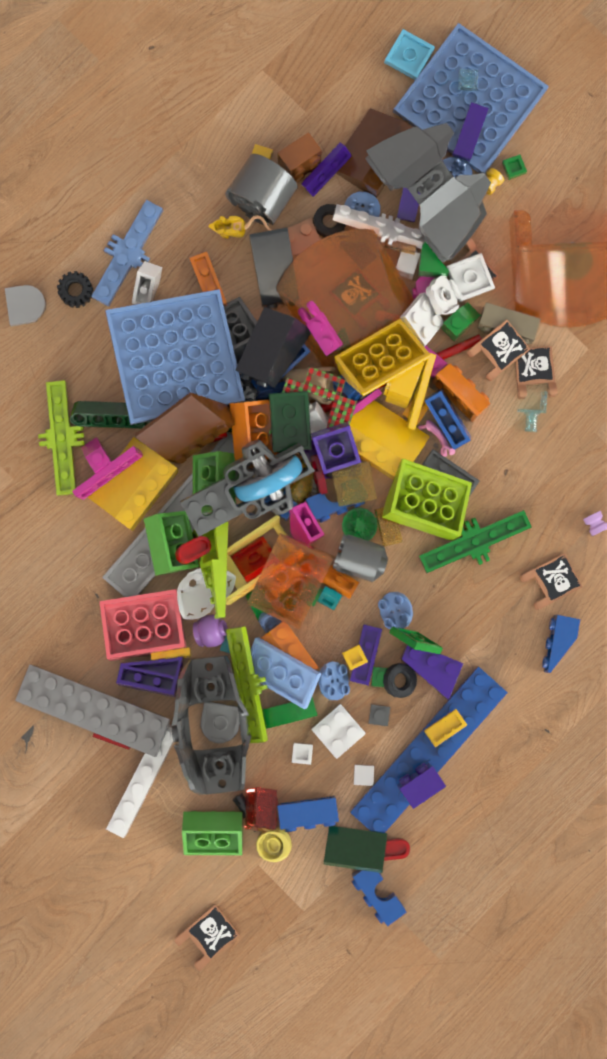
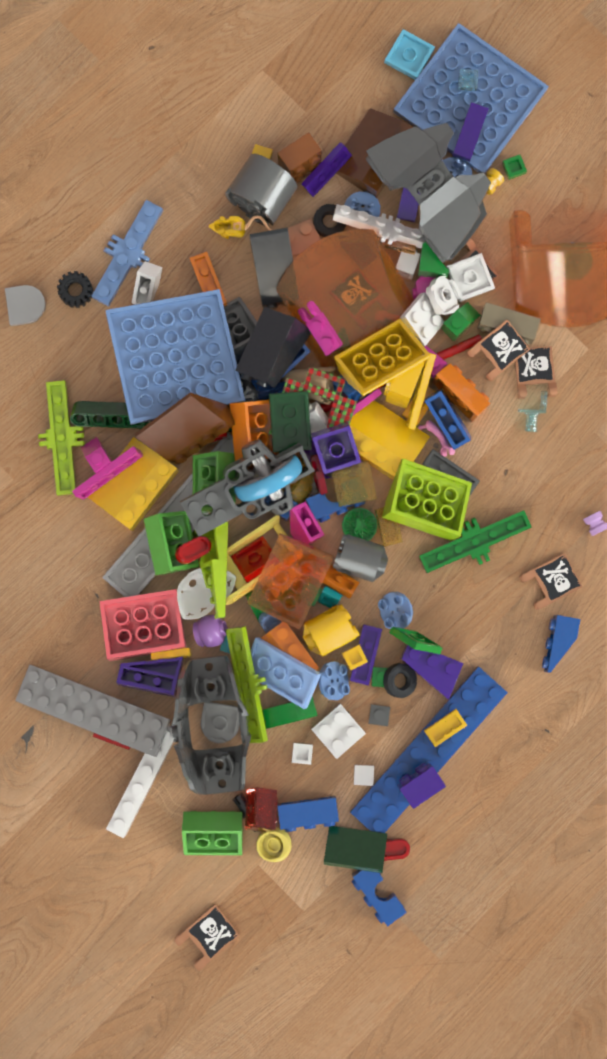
none -> yellow cylinder [302,604,359,657]

